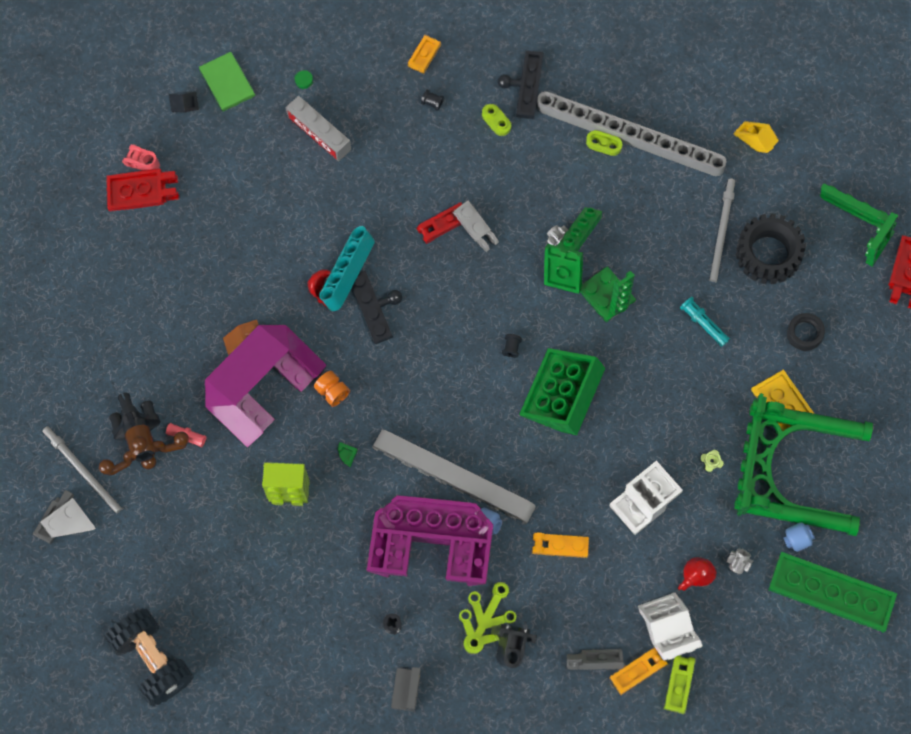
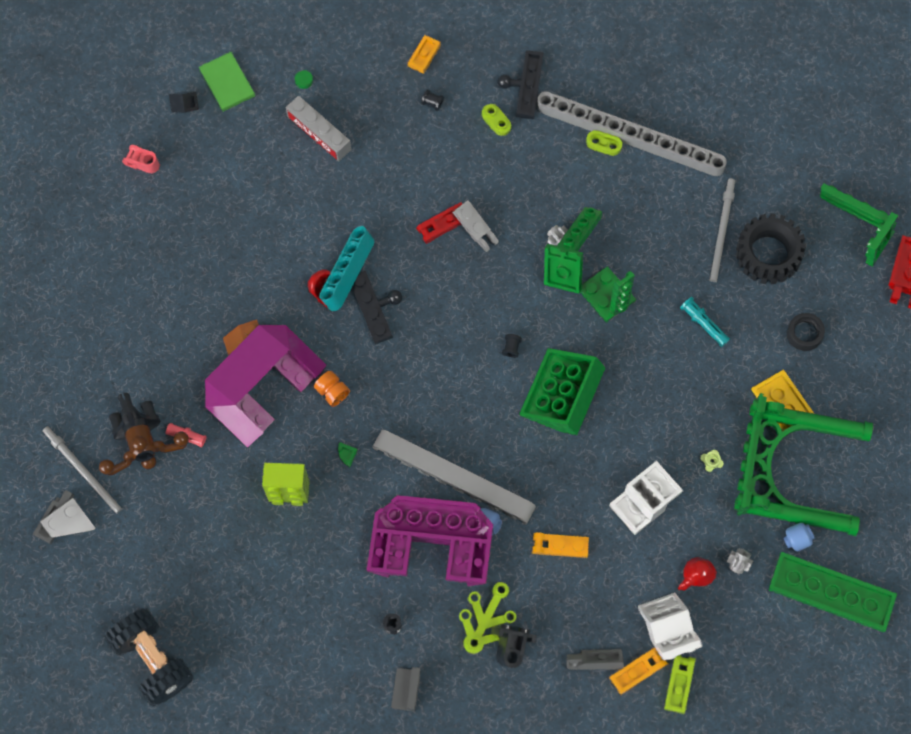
red tile [106,168,179,211] -> none
yellow slope [733,121,779,153] -> none

